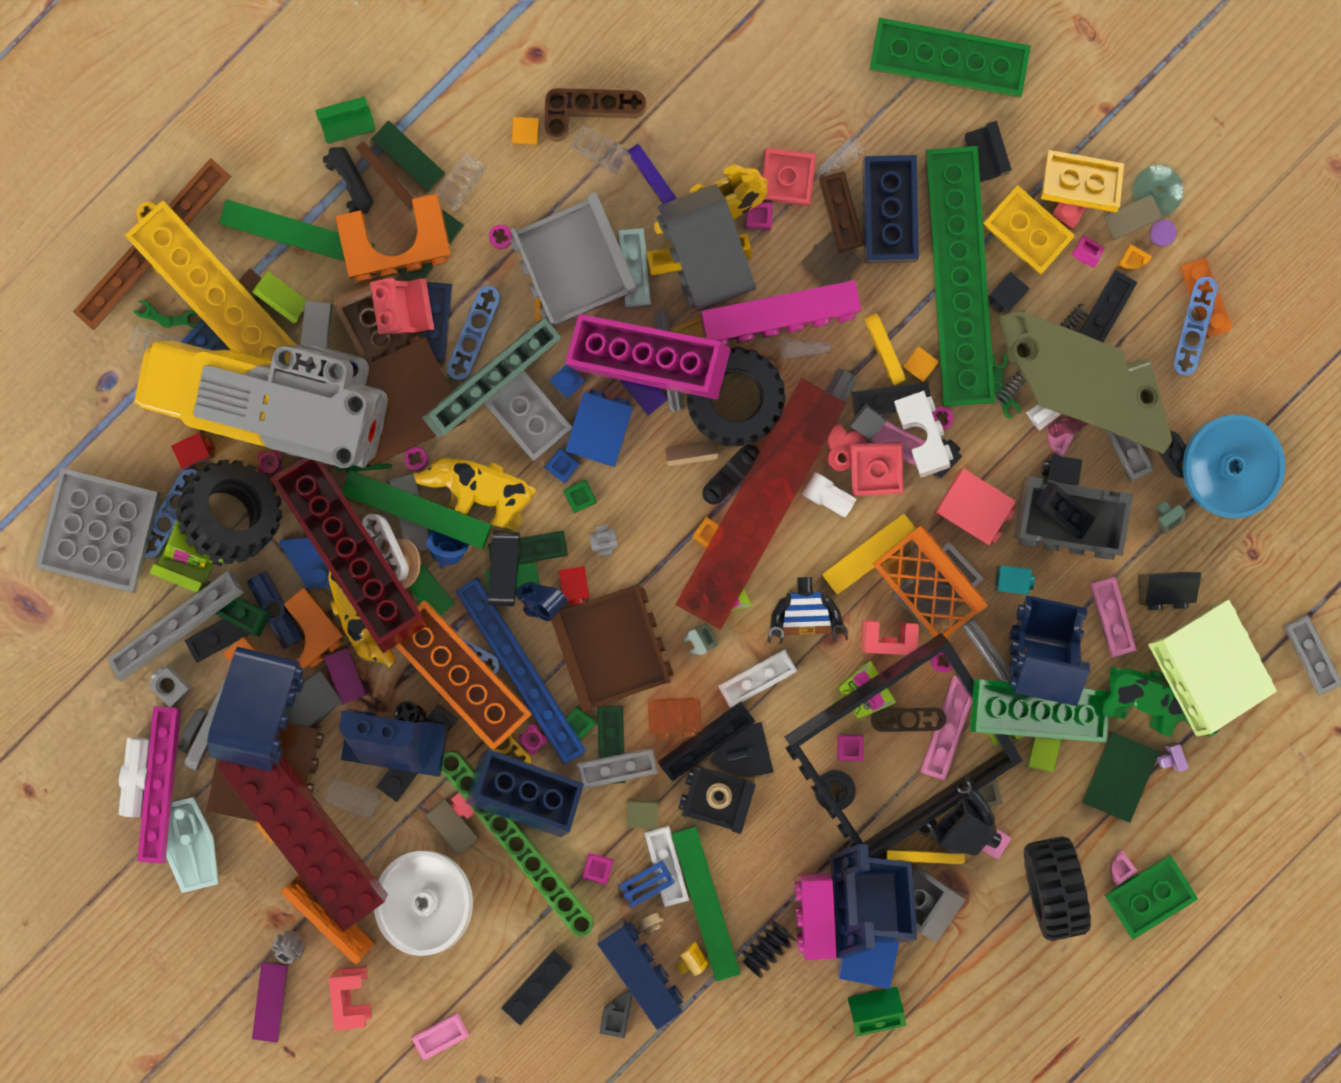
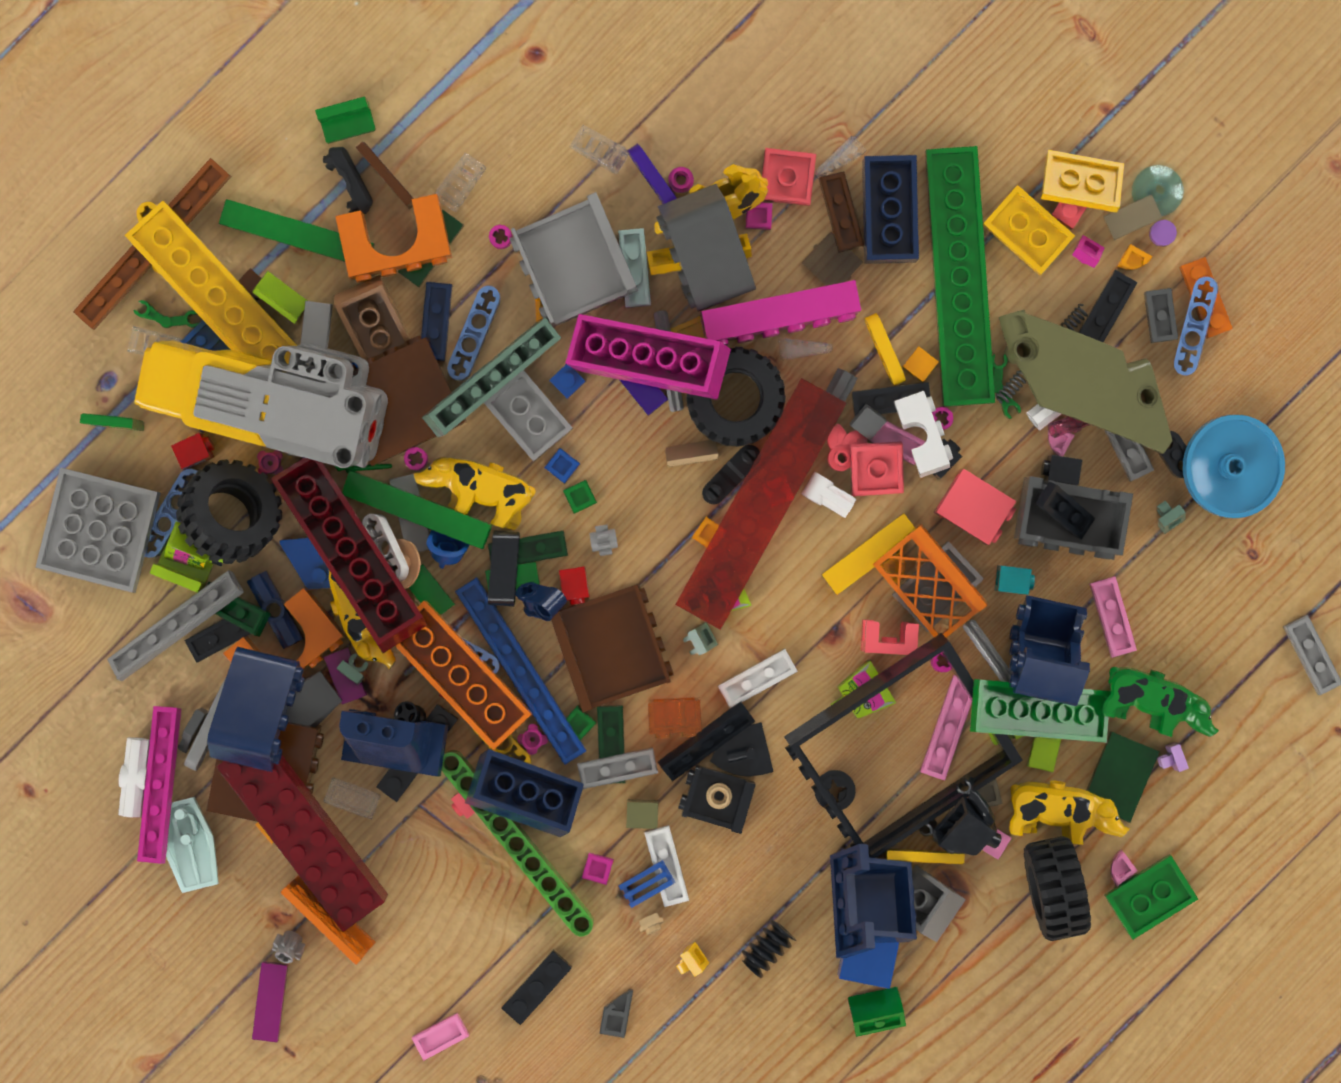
light grey brick [148,666,193,707] -> none
coral panel [329,966,372,1030] -> none
coral panel [370,278,434,334] -> none
dark green tile [371,120,446,193] -> none
white dish [374,851,473,956] -> none
dark tan tile [426,798,479,855] -> none
light orange tile [512,117,540,146] -> none
reddish brown beam [544,88,646,142] -> none
blue brick [565,389,633,467] -> none
dark blue brick [597,918,684,1030] -> none
green tile [671,826,741,982] -> none
torso [767,577,848,644] -> none
dark pink brick [794,873,836,960] -> none
dark pink tile [837,734,864,761] -> none
green plate [869,18,1031,98] -> none
dark brown beam [871,707,946,732] -> none
black panel [965,121,1012,182] -> none
black brick [988,272,1030,314] -> none
black slope [1138,572,1201,610] -> none
yellowish green panel [1148,600,1277,737] -> none
none -> green tile [80,413,145,431]
none -> sand green tile [337,653,368,686]
none -> dark pink plate [668,167,694,193]
none -> yellow animal [1009,780,1130,845]
none -> dark grey plate [1144,288,1178,343]

